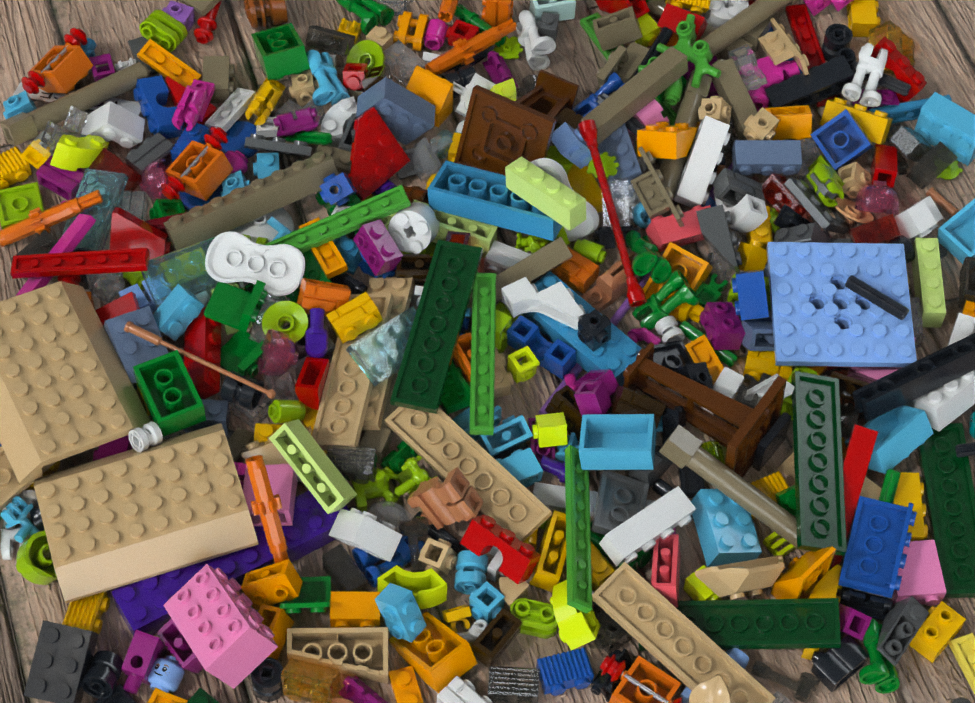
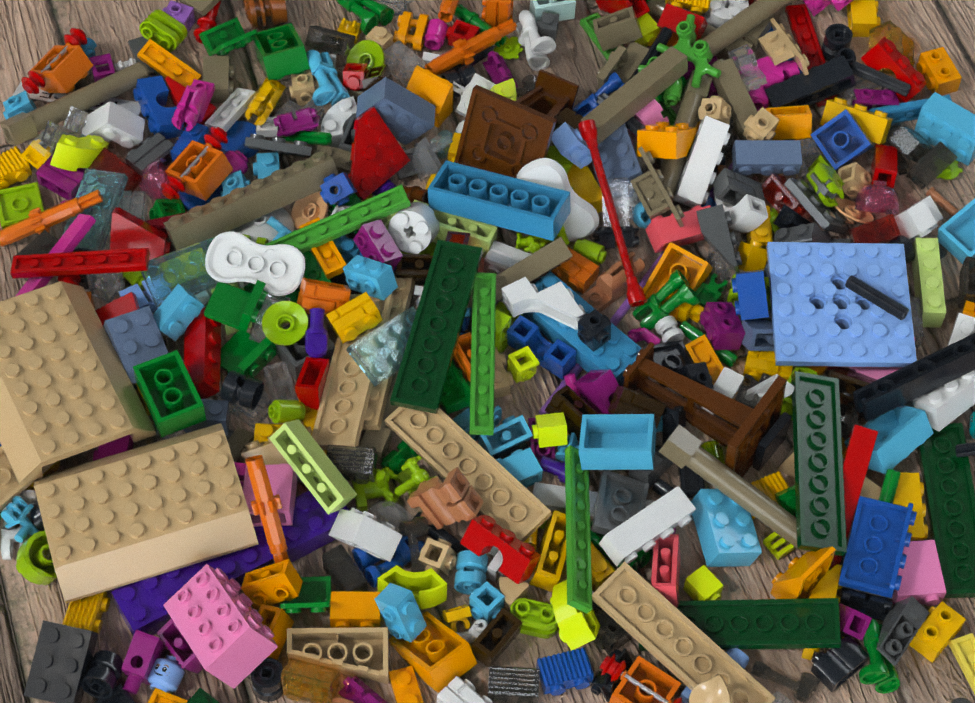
nougat piece [124,321,276,399] -> none
white wheel [129,422,163,452] -> none
clear pink cylinder [258,329,299,377] -> none
yellowish green brick [505,156,586,231] -> none
magenta brick [574,380,612,416] -> none
lime piece [587,152,619,179] -> none
green piece [625,230,672,284] -> none
tan wedge [695,555,785,600] -> none
white piece [842,43,888,107] -> none
none -> green bracket [199,17,258,56]
none -> light nougat dish [291,191,328,230]
none -> medium azure brick [343,255,398,301]
none -> light orange brick [916,47,962,95]

